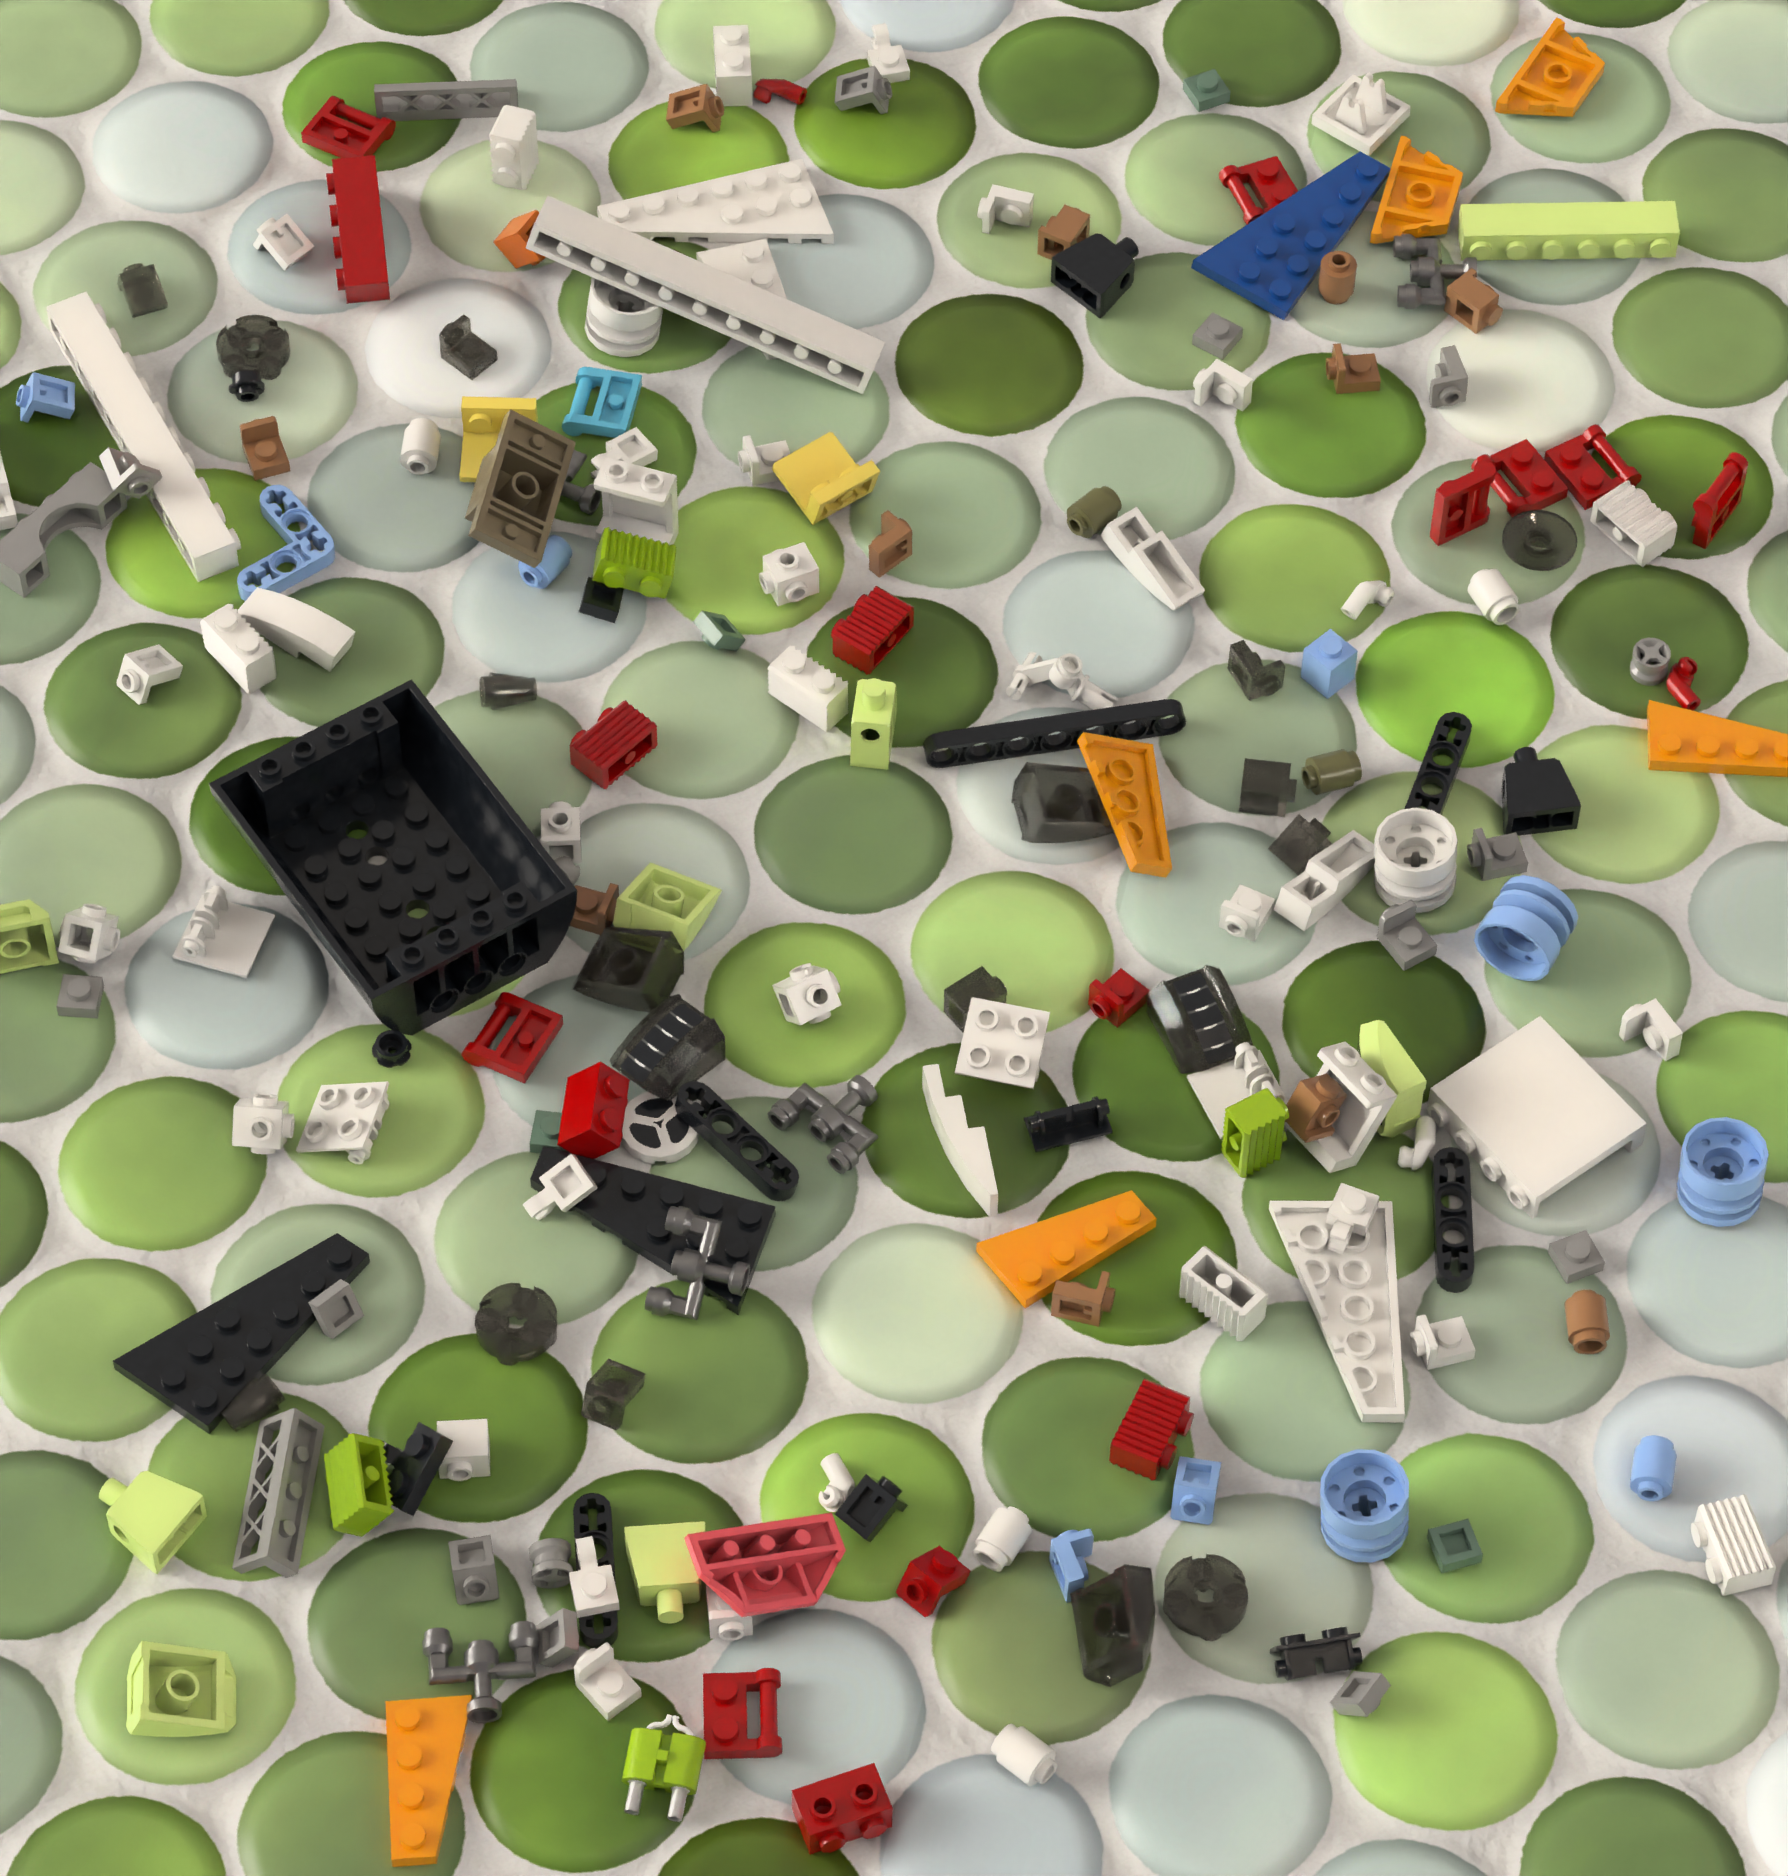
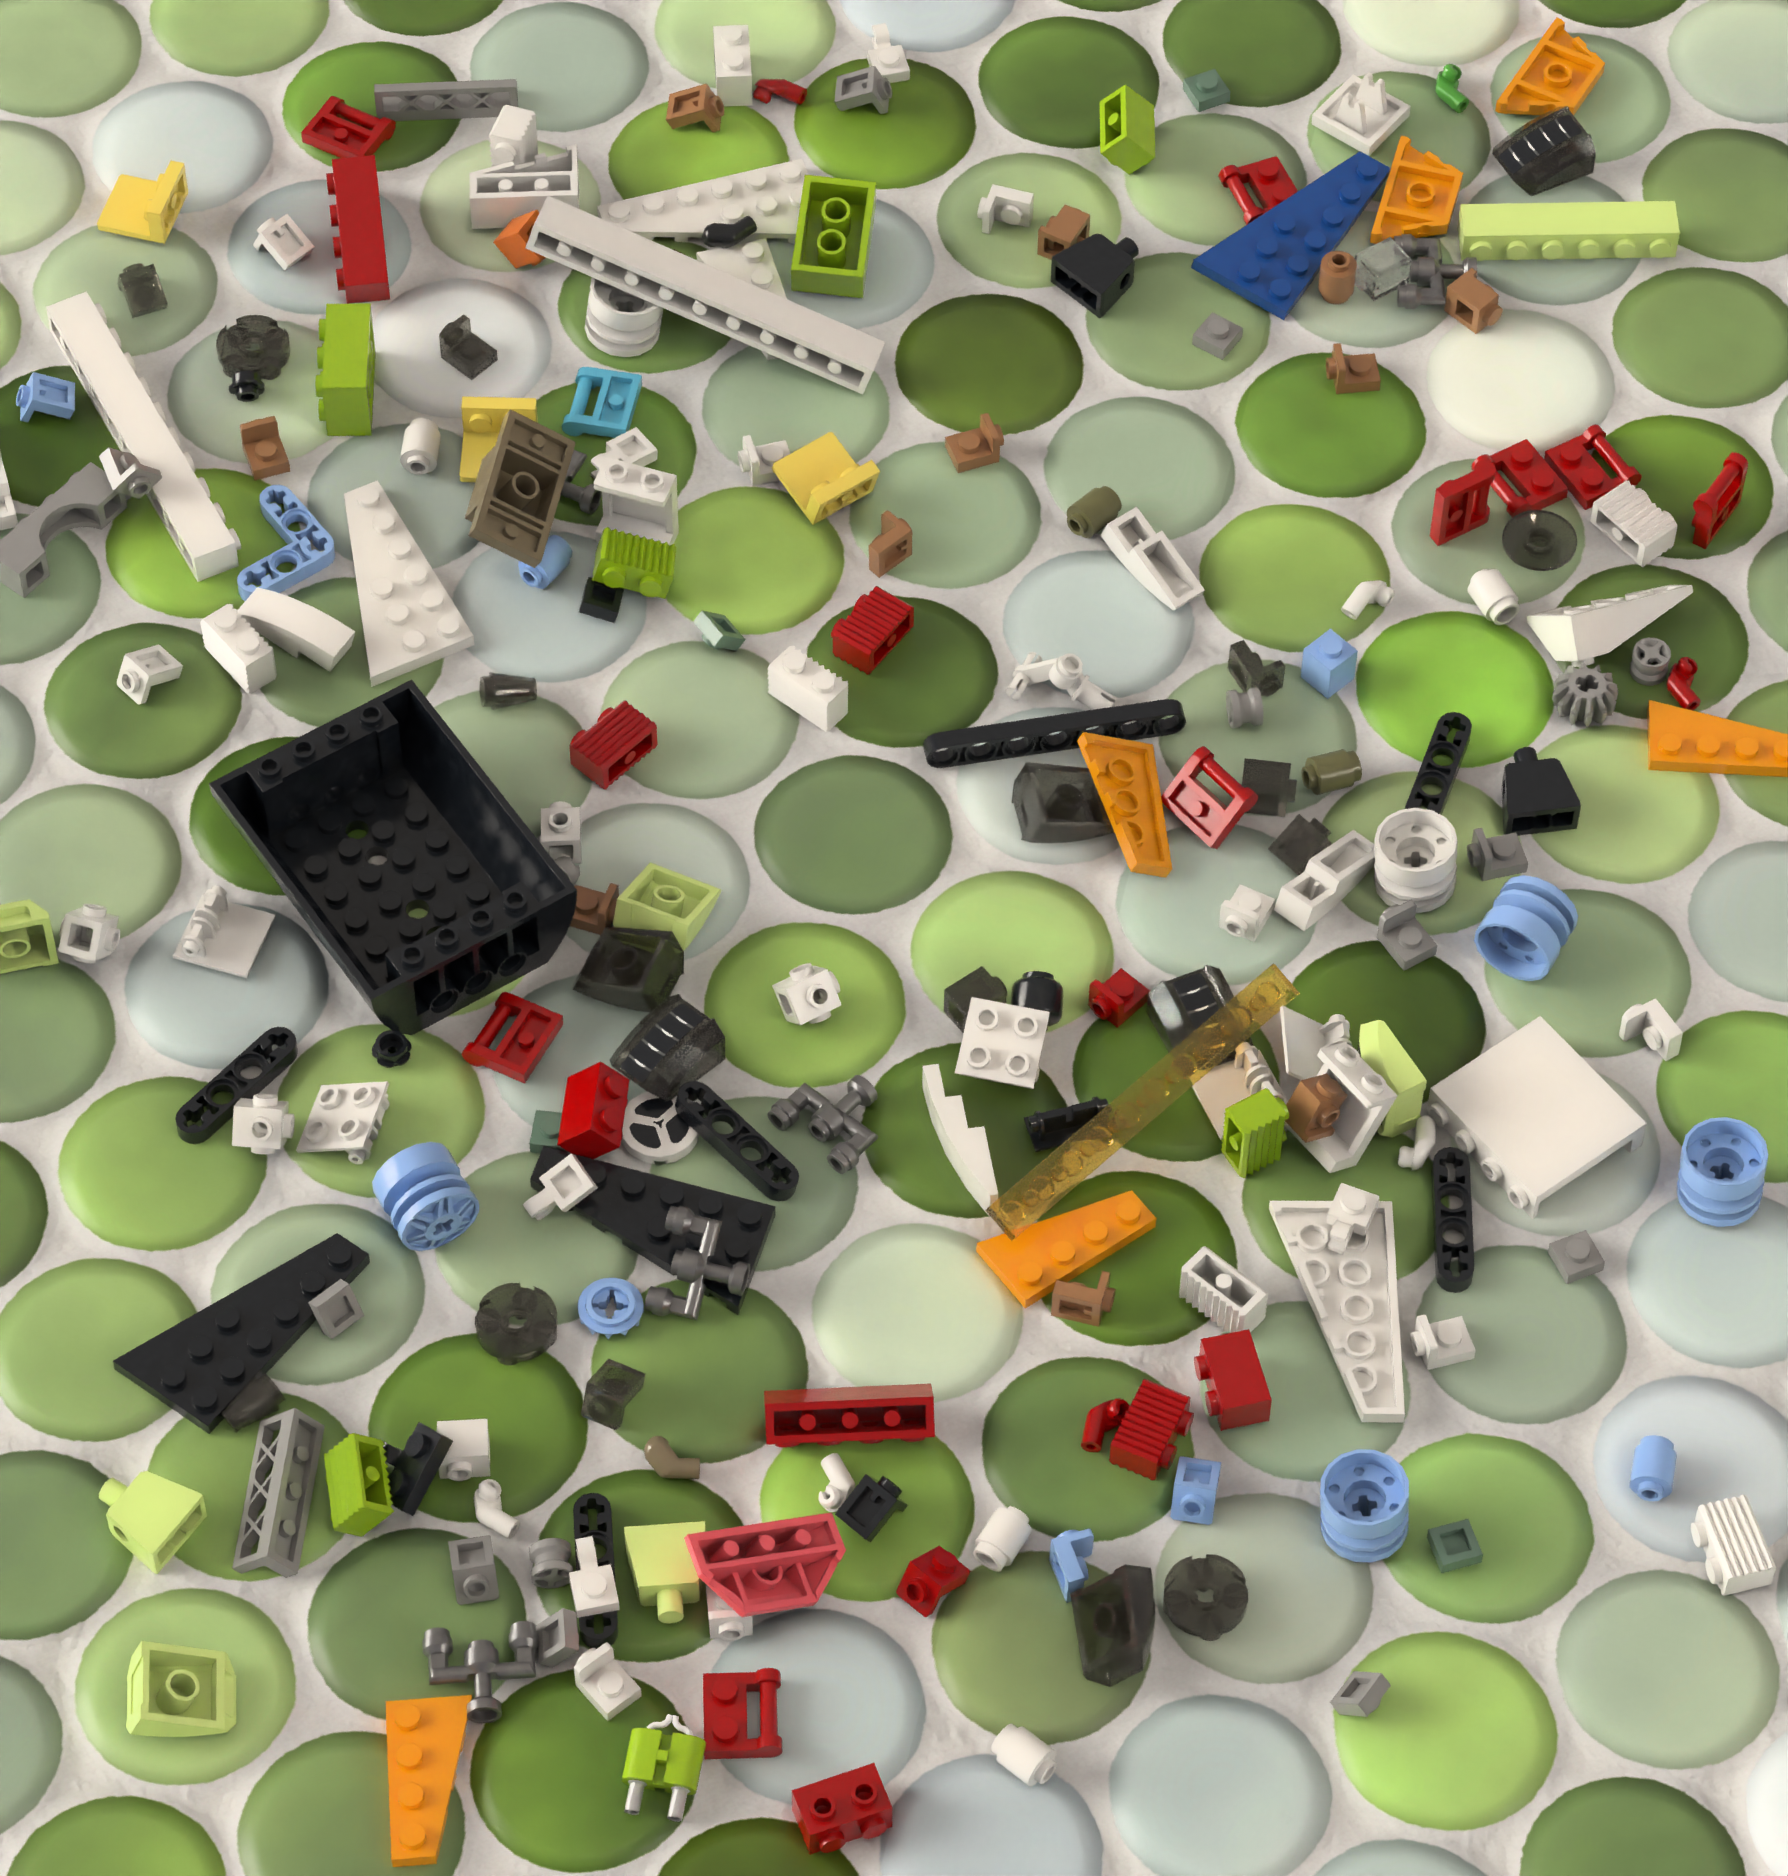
light grey plate [56,974,104,1018] -> none
white brick [759,542,819,606] -> none
yellowish green torso [850,678,897,770] -> none
white bracket [1193,359,1253,412] -> none
black hinge [1270,1627,1363,1681] -> none
light grey bracket [1429,345,1468,408] -> none
medium nougat brick [1564,1290,1610,1354] -> none
none -> light yellow bracket [97,160,188,244]
none -> black beam [175,1027,298,1144]
none -> lime brick [315,303,376,436]
none -> white wing [344,480,475,687]
none -> light blue wheel [372,1142,479,1251]
none -> white wedge [469,144,579,229]
none -> white arm [474,1479,520,1539]
none -> light blue gear [577,1278,644,1340]
none -> dark tan arm [644,1436,700,1479]
none -> black arm [702,216,757,248]
none -> red brick [764,1383,935,1448]
none -> lime brick [791,175,876,298]
none -> medium nougat bracket [945,413,1004,473]
none -> clear yellow plate [985,963,1300,1241]
none -> black head [1011,971,1063,1031]
none -> red arm [1081,1398,1129,1453]
none -> lime brick [1099,84,1155,175]
none -> plate [1161,746,1258,849]
none -> red brick [1194,1329,1272,1431]
none -> light grey wheel [1226,687,1263,729]
none -> white hinge [1280,1005,1352,1080]
none -> clear brick [1355,237,1412,301]
none -> bright green arm [1435,64,1469,113]
none -> clear smoke slope [1492,106,1596,196]
none -> white wedge [1527,585,1693,667]
none -> light grey gear [1552,661,1618,728]

